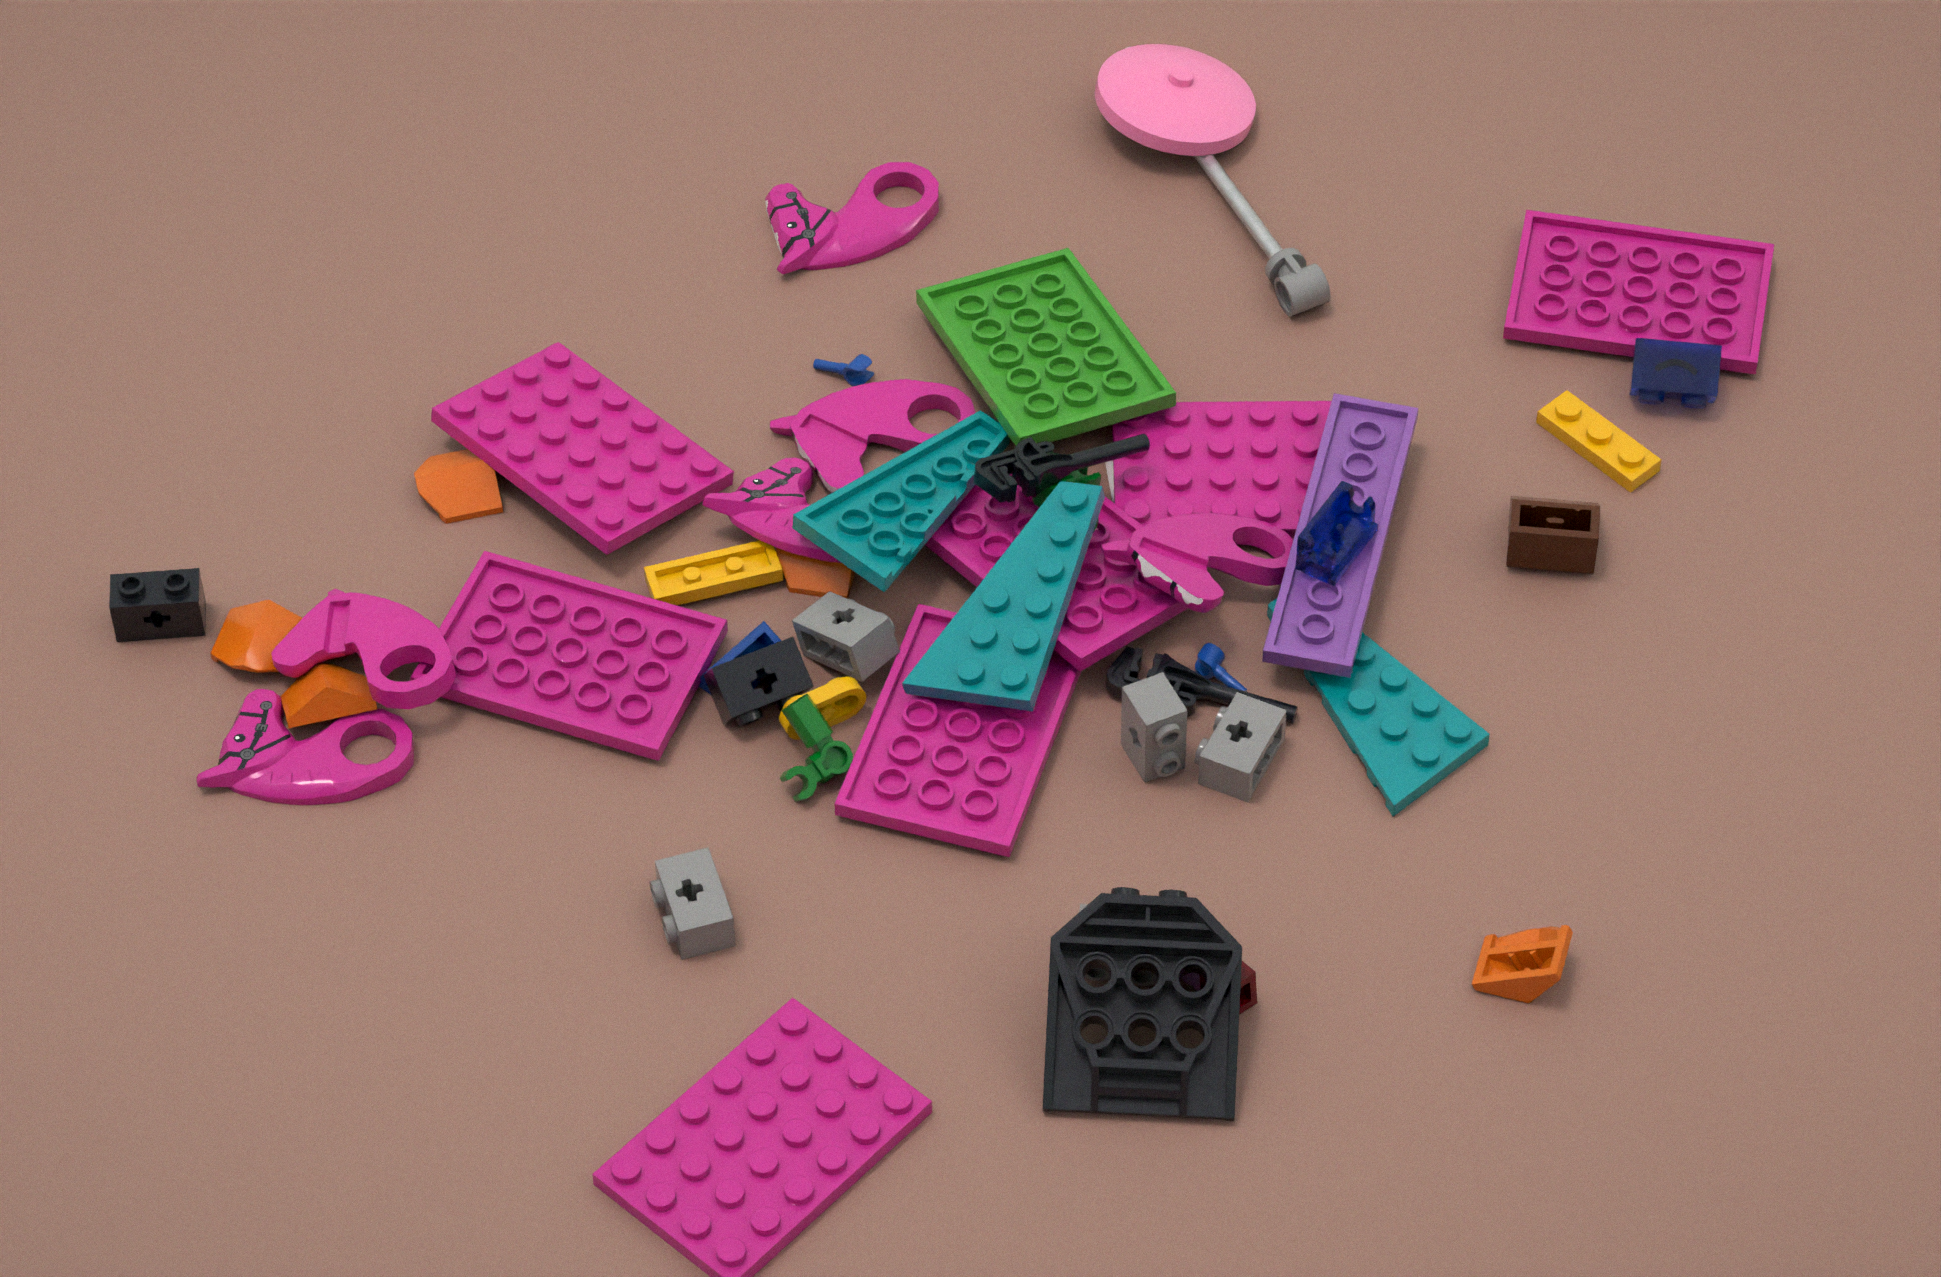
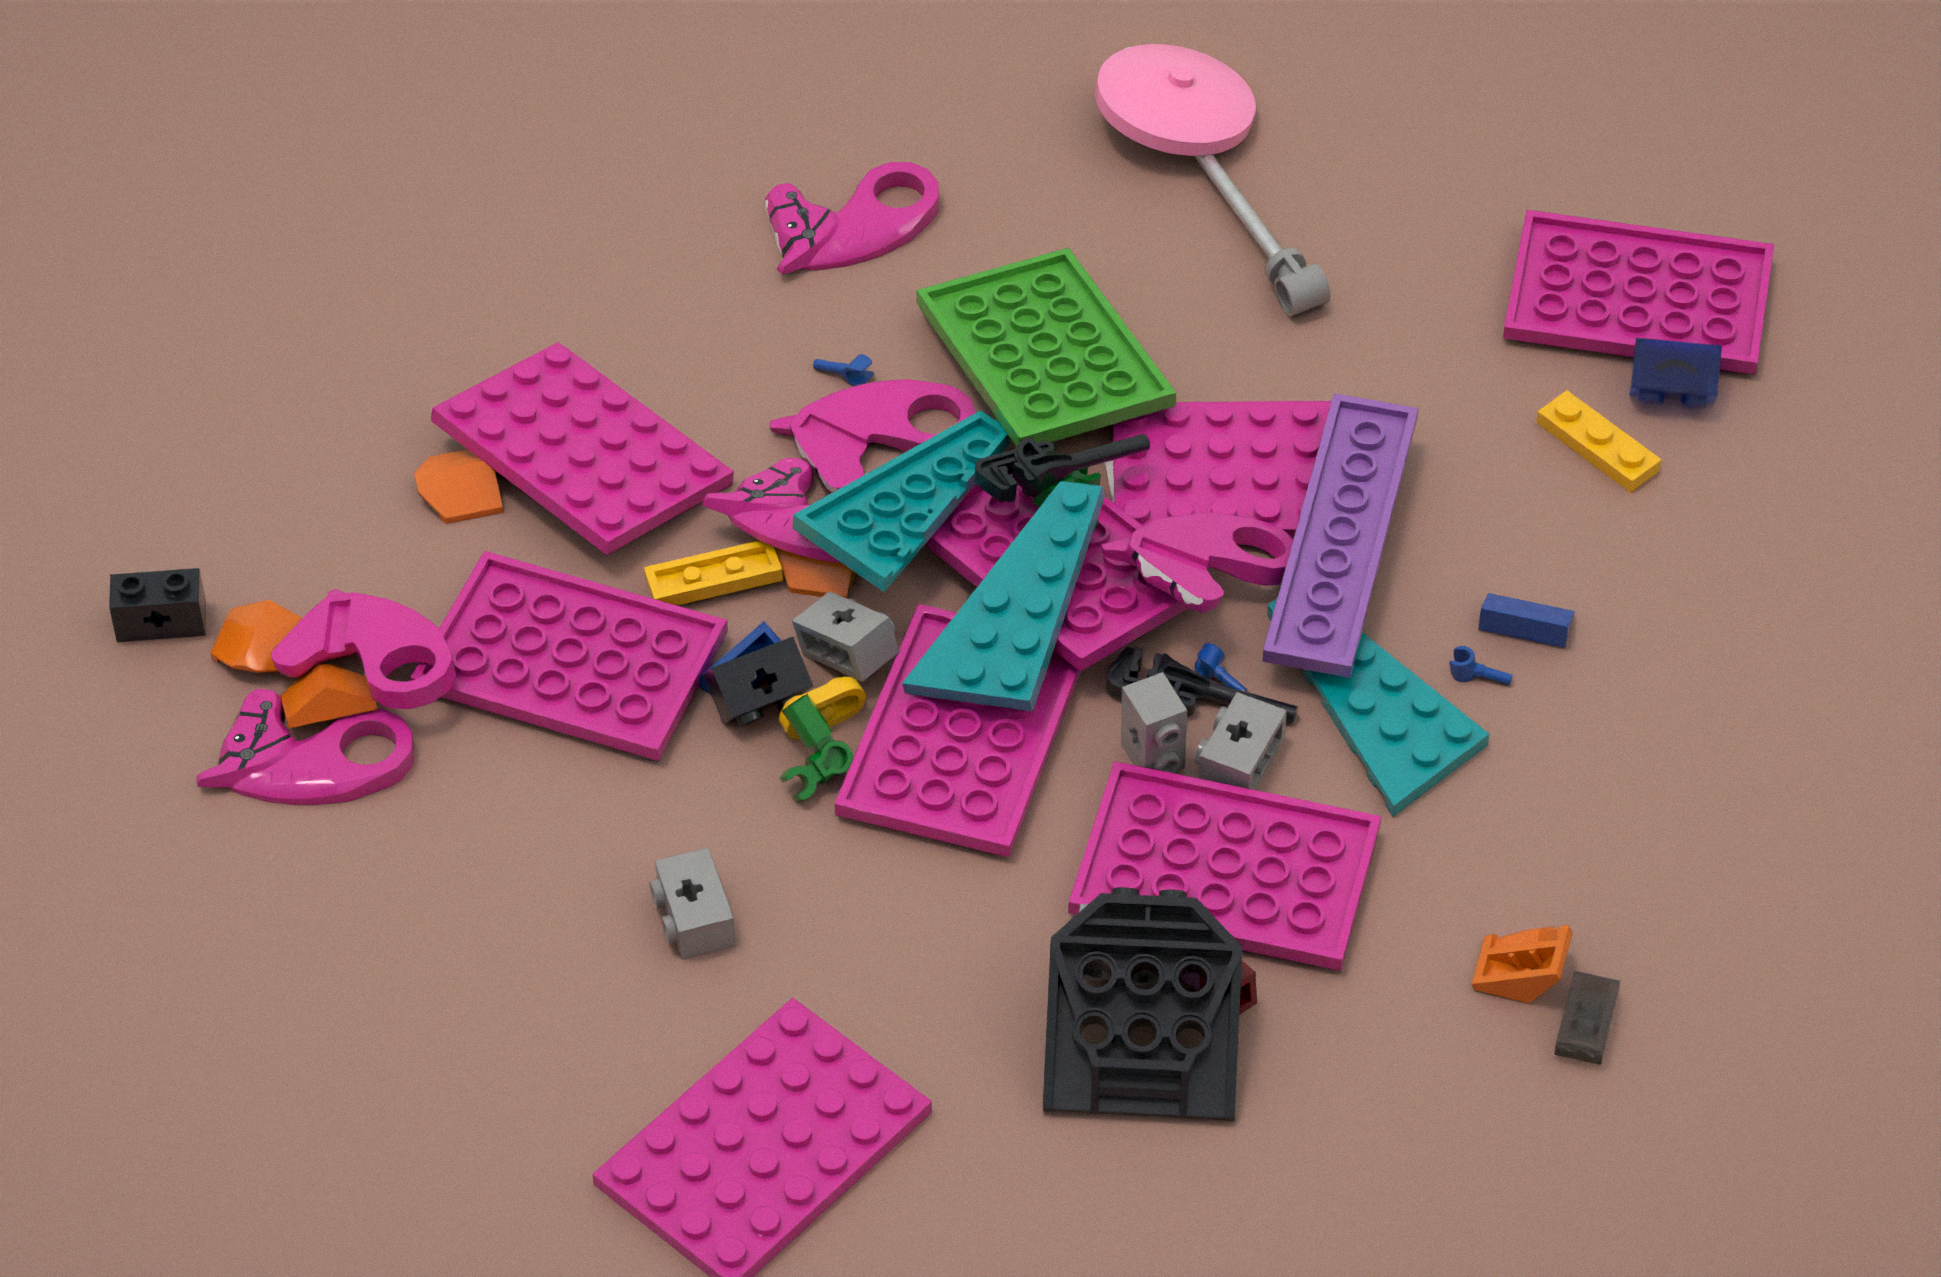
clear blue hinge [1296,481,1378,587] -> none
reddish brown slope [1506,496,1600,574] -> none
none -> dark pink plate [1068,761,1381,971]
none -> blue hand [1449,646,1513,685]
none -> blue slope [1478,593,1575,648]
none -> clear smoke plate [1554,971,1621,1065]

